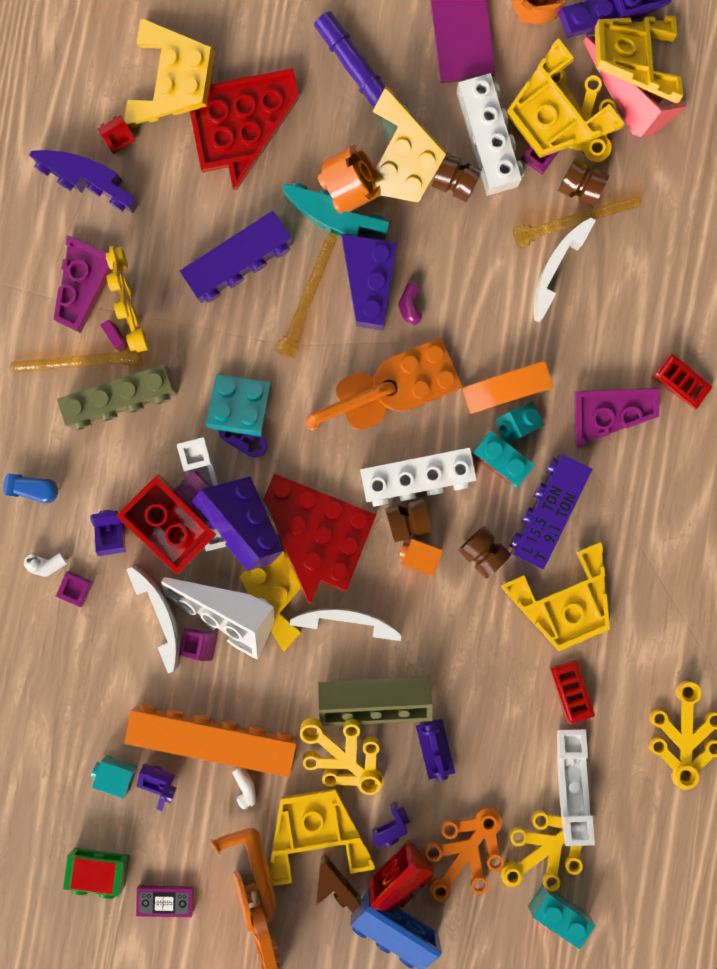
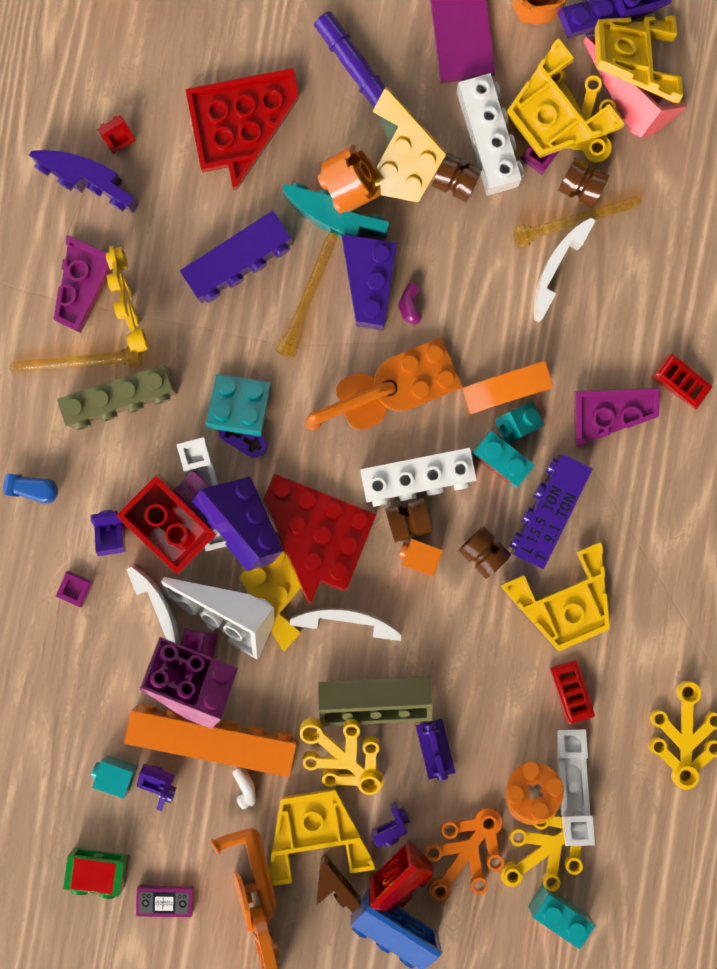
white arm [24,552,68,577] -> none
magenta tile [100,320,128,352] -> none
yellow wing [124,19,215,128] -> none
none -> magenta slope [140,637,238,729]
none -> orange brick [505,762,564,825]

